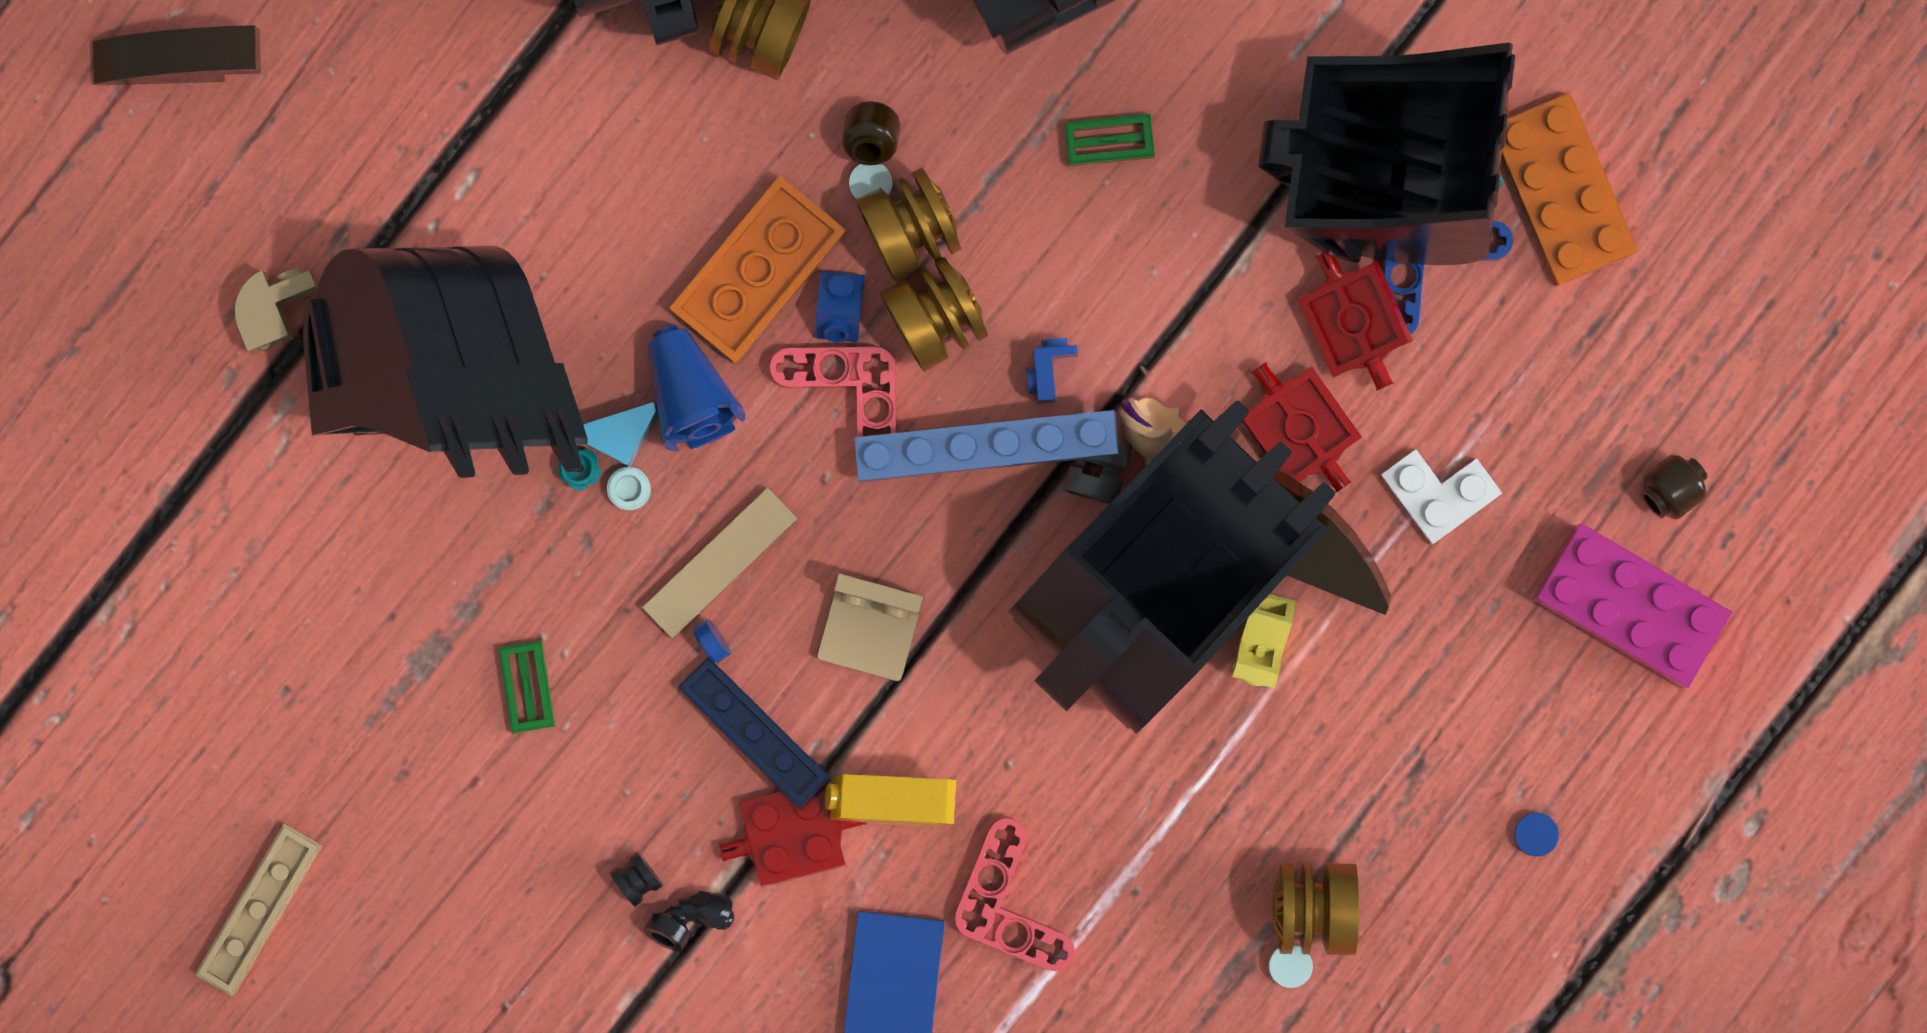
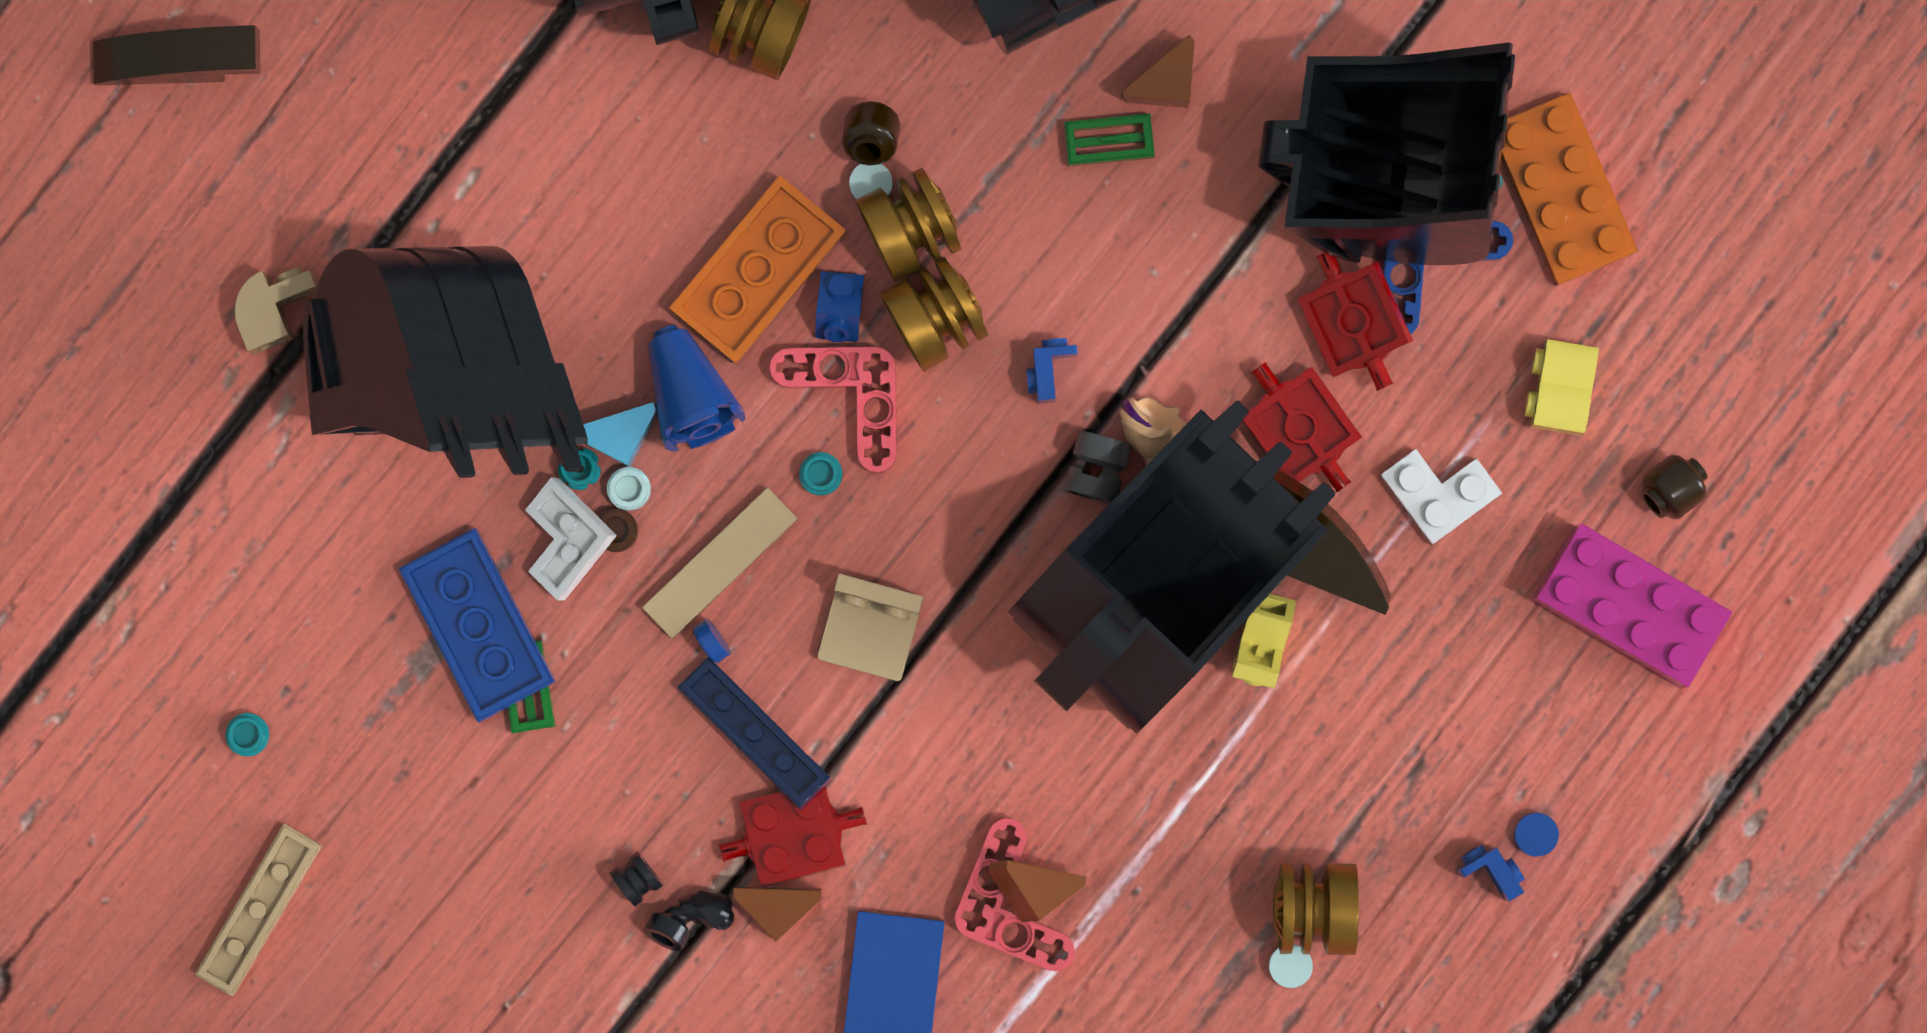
yellow slope [825,774,956,828] -> none
medium blue plate [854,410,1119,482] -> none
none -> teal plate [225,713,270,757]
none -> blue tile [398,528,556,723]
none -> white plate [525,478,617,601]
none -> reddish brown tile [599,509,638,553]
none -> dark orange slope [733,887,822,942]
none -> teal plate [799,452,843,496]
none -> dark orange slope [989,860,1086,922]
none -> dark orange slope [1121,35,1195,108]
none -> blue bracket [1456,844,1525,902]
none -> light yellow brick [1524,339,1599,436]

